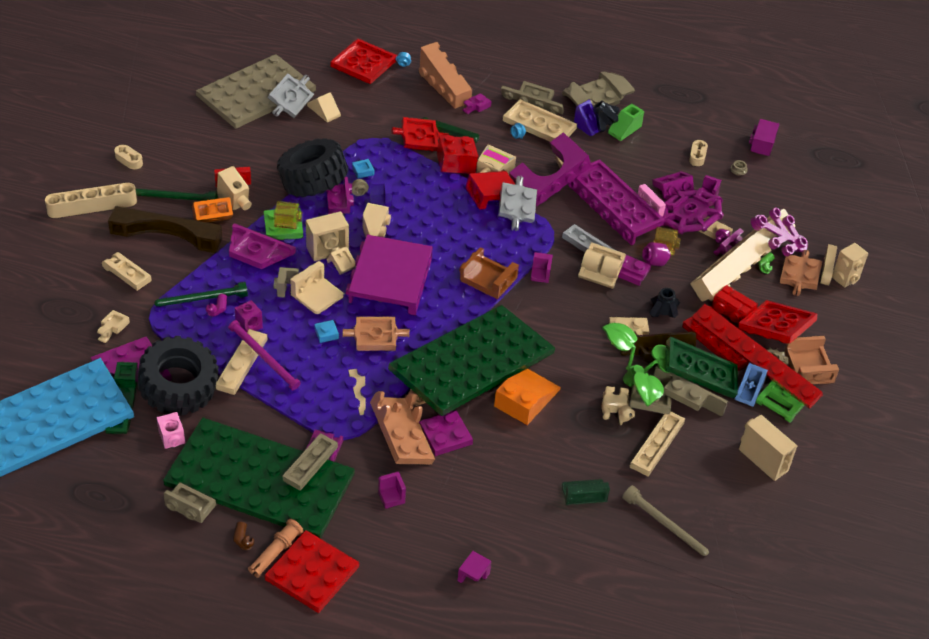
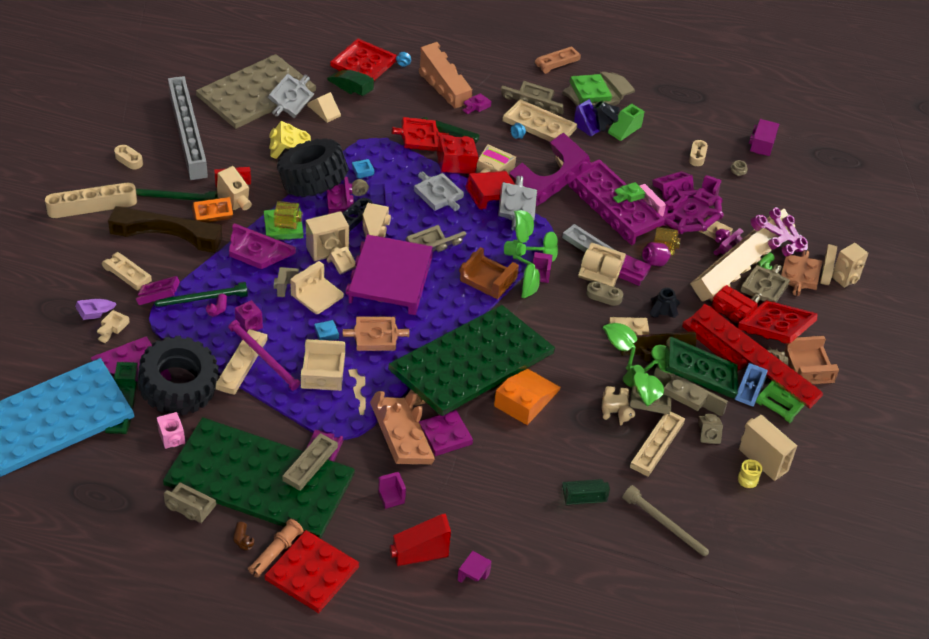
none -> medium lavender plate [75,299,117,320]
none -> magenta plate [136,276,180,305]
none -> light grey brick [168,76,208,180]
none -> light yellow bracket [269,121,311,159]
none -> tan panel [301,339,345,391]
none -> dark green slope [327,70,374,96]
none -> black beam [342,198,372,232]
none -> red slope [390,514,451,566]
none -> dark tan bracket [405,225,467,252]
none -> light grey plate [414,171,464,211]
none -> bright green plant [504,210,558,298]
none -> nougat plate [535,46,581,74]
none -> bright green plate [569,74,612,103]
none -> dark tan plate [586,282,623,306]
none -> bright green plate [613,182,646,203]
none -> dark tan bracket [698,414,723,444]
none -> light yellow wheel [738,459,762,488]
none -> dark tan plate [741,264,790,303]

